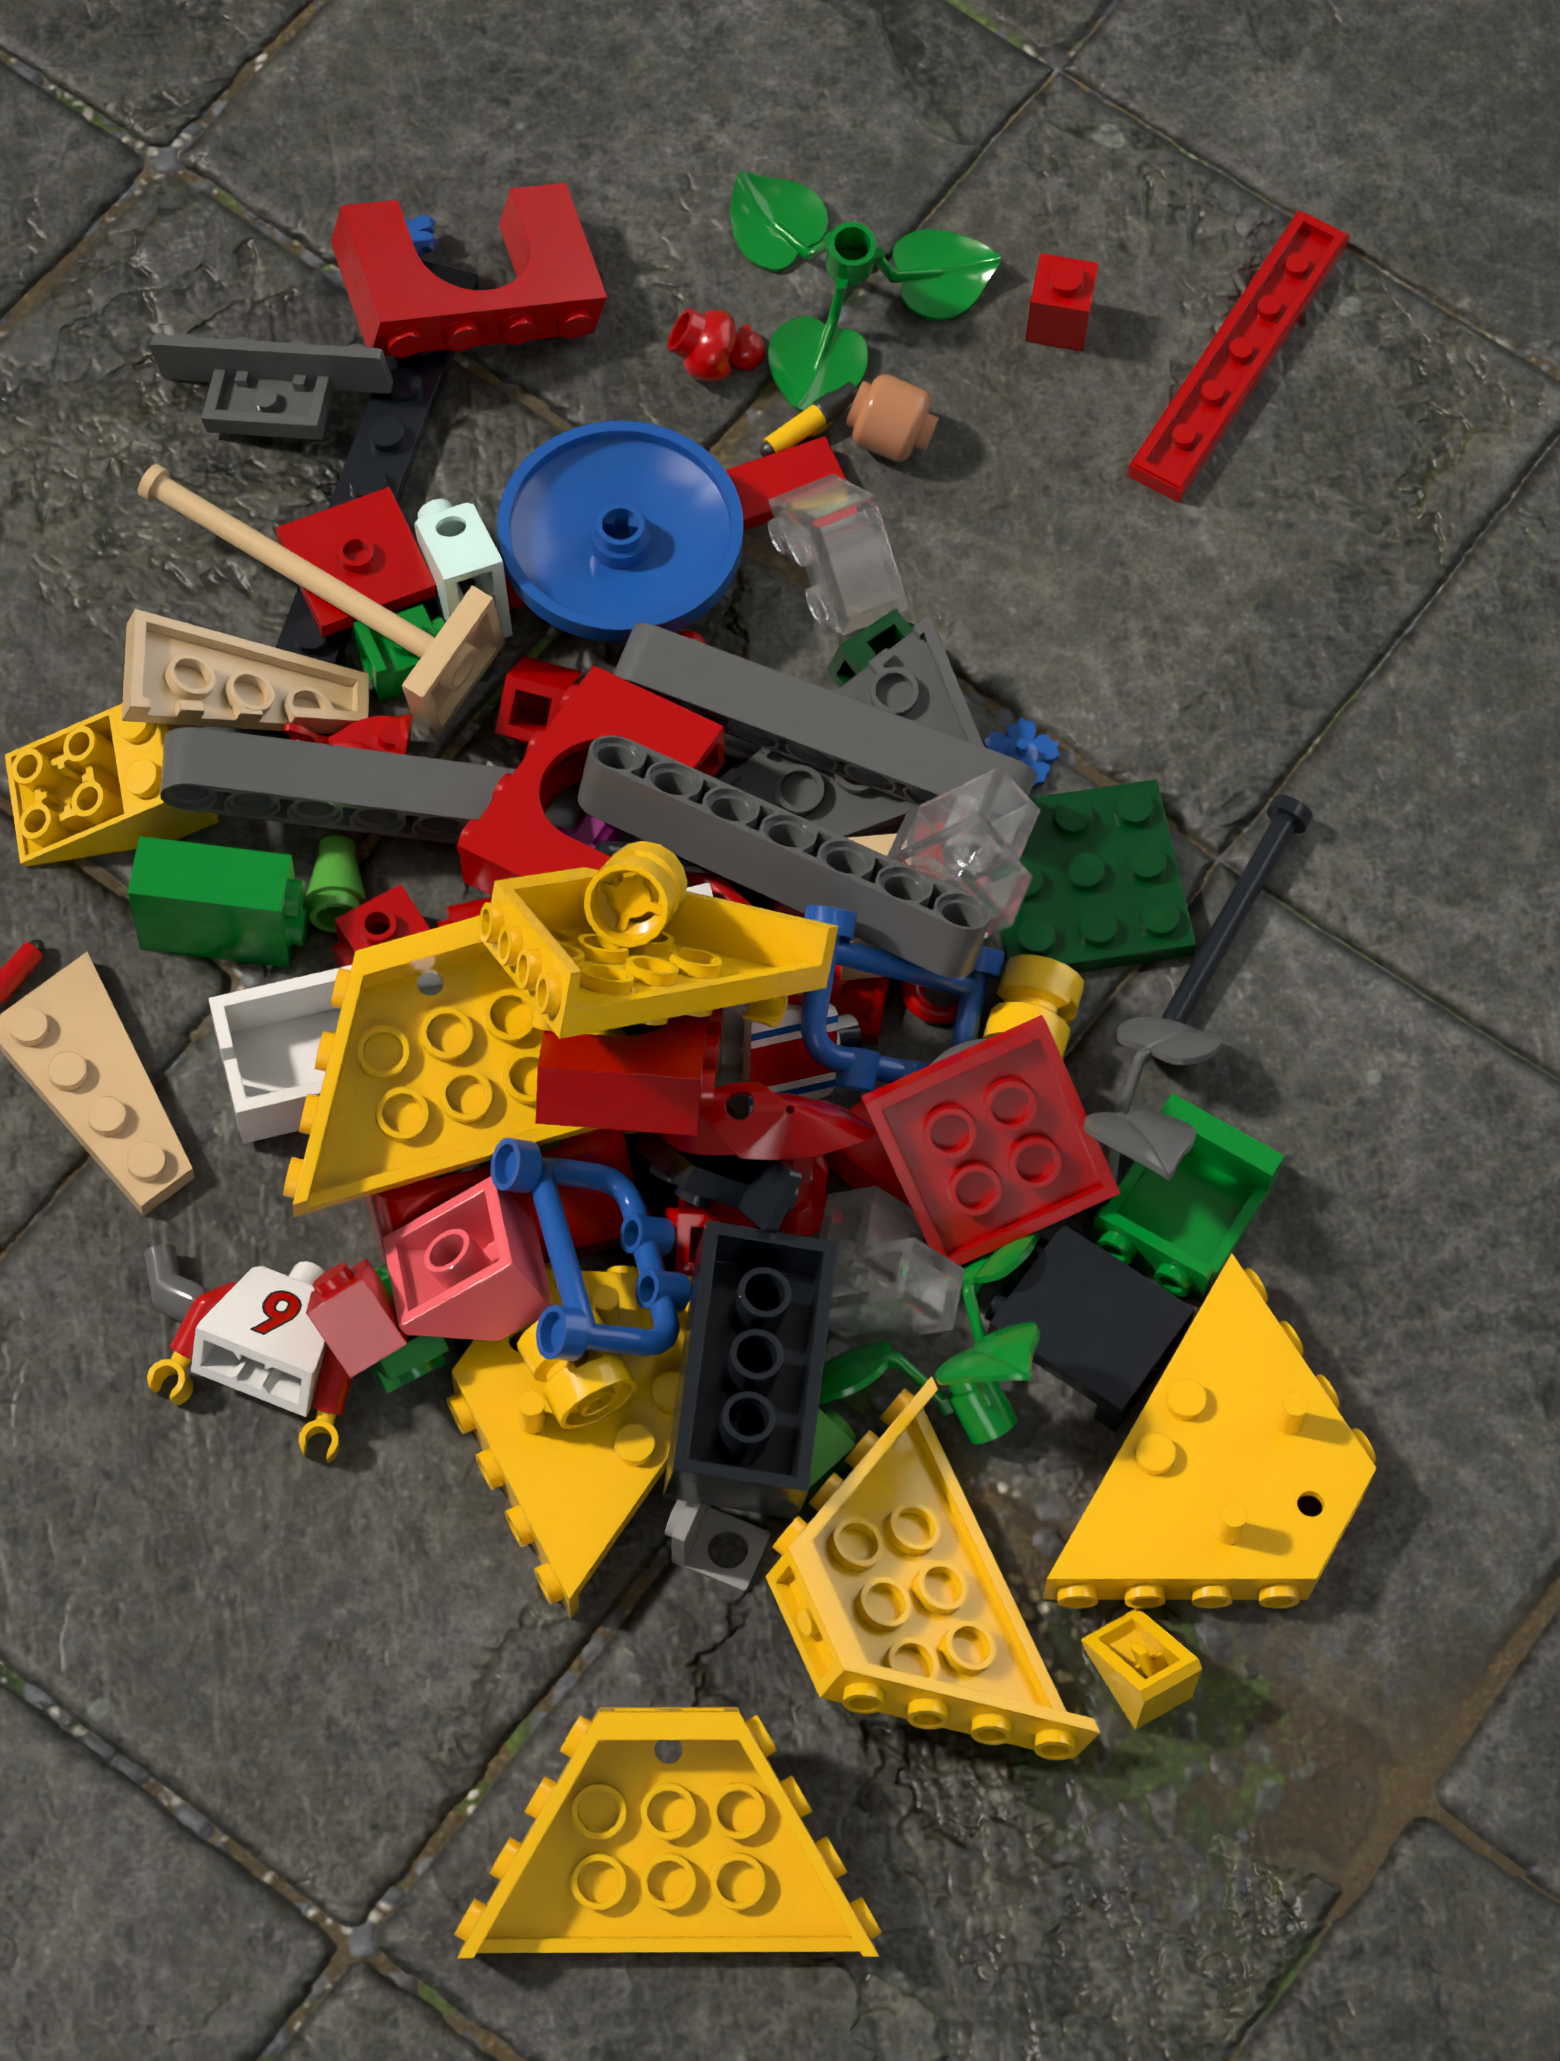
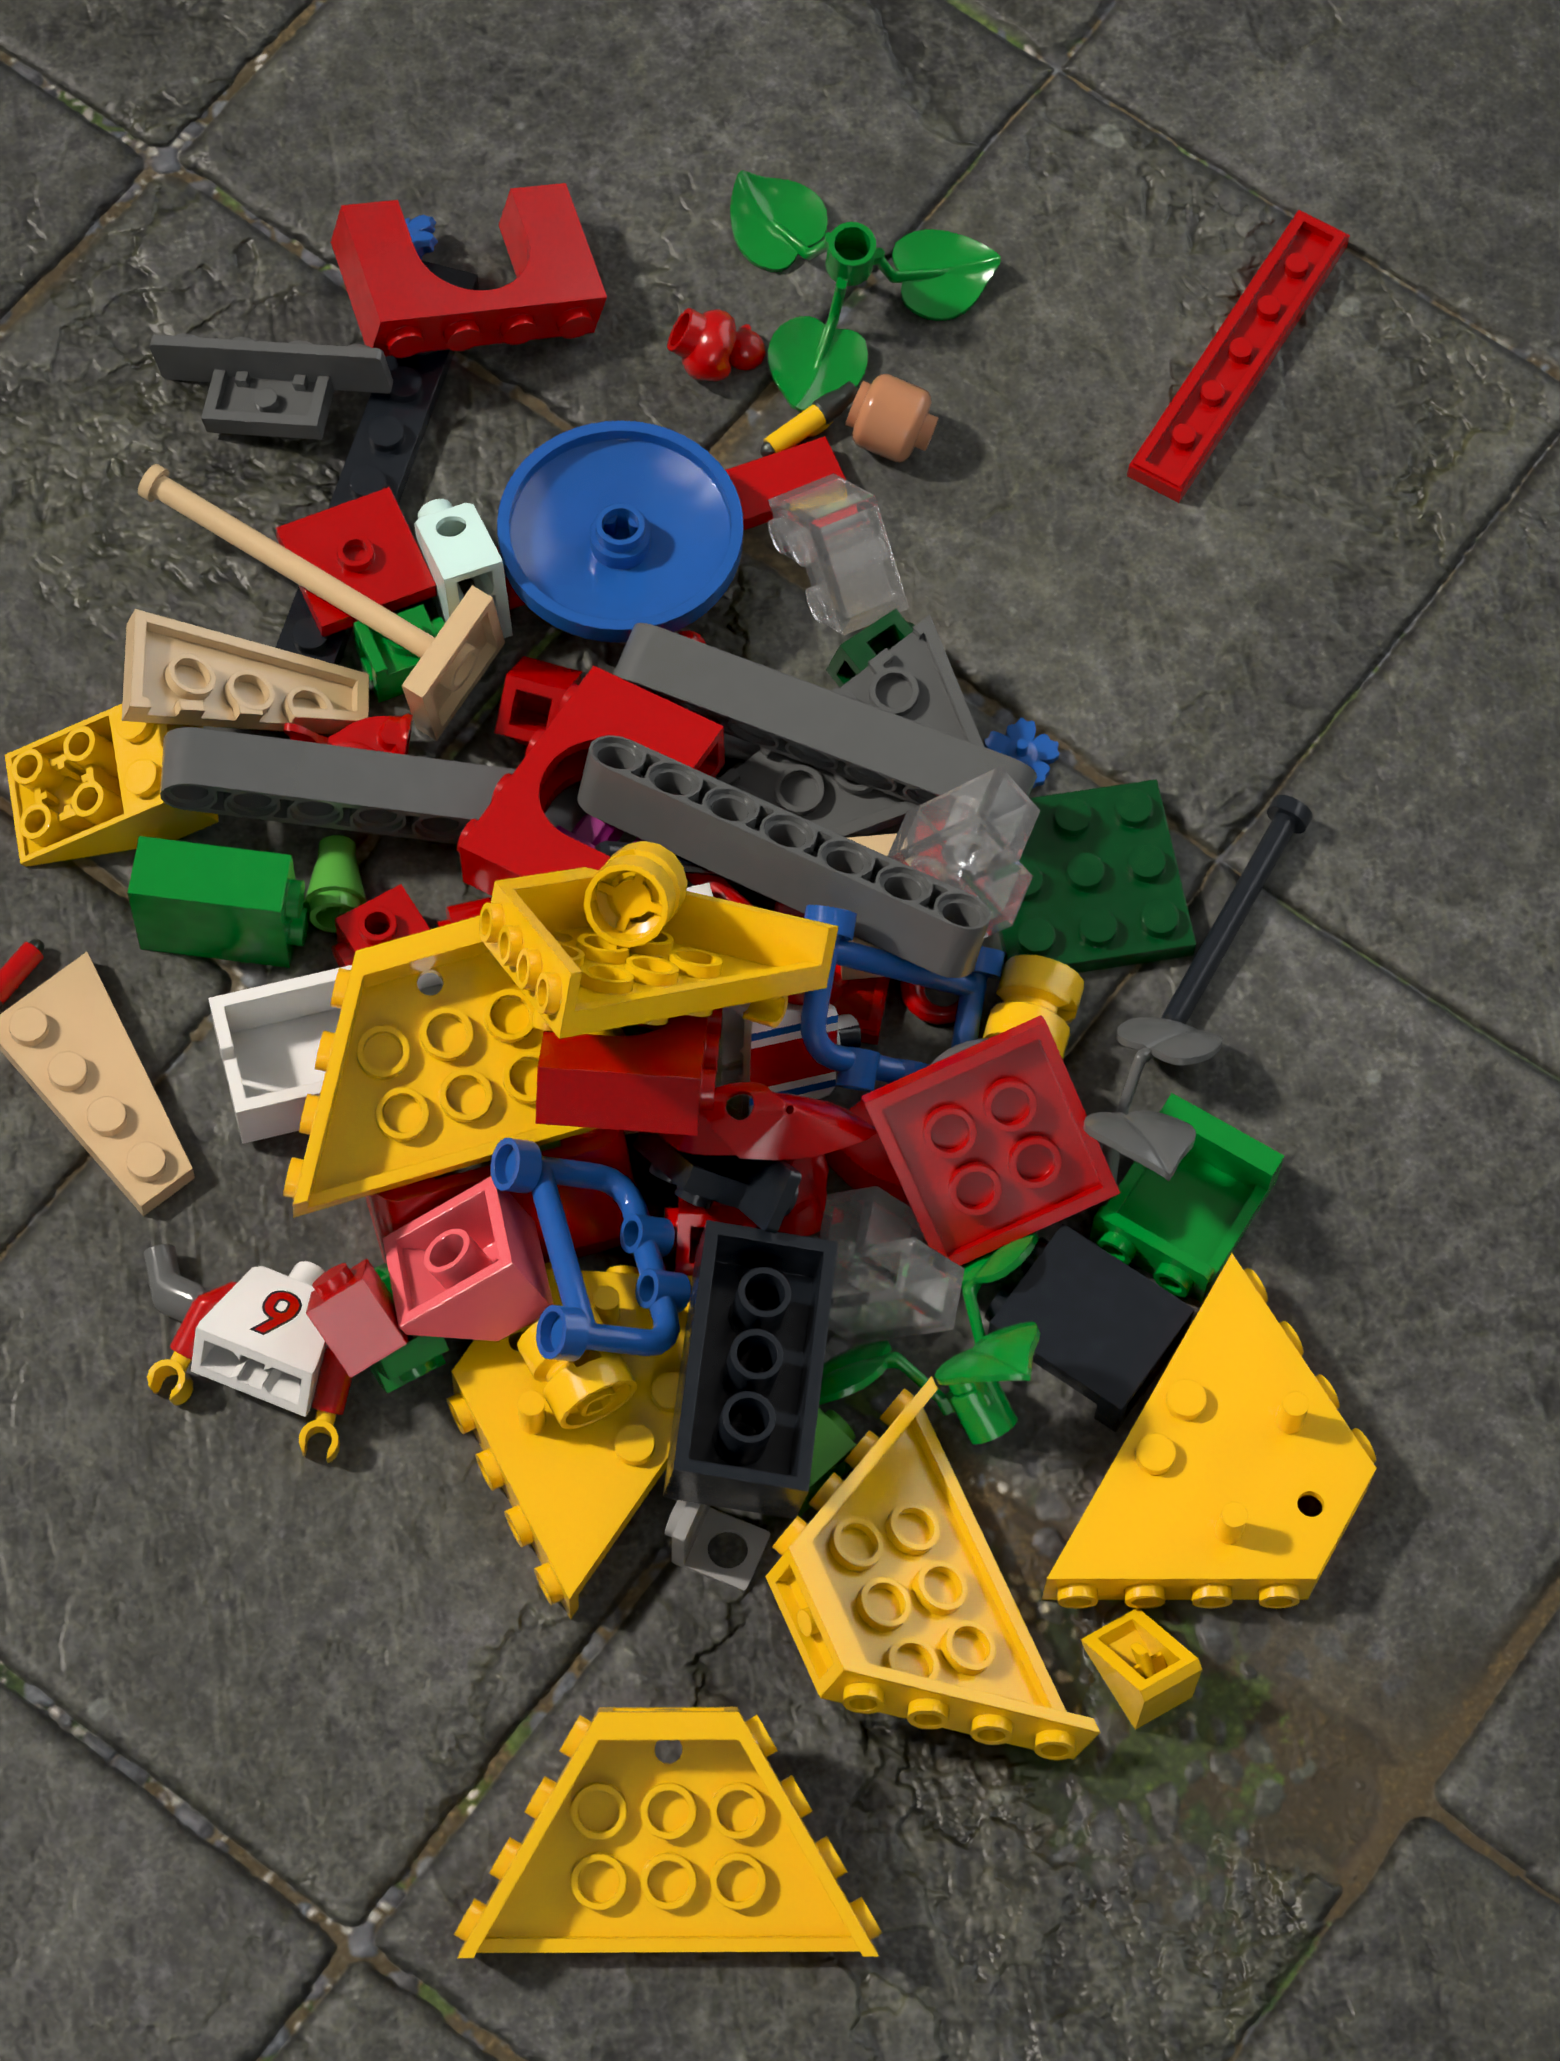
red brick [1025,253,1099,351] -> none

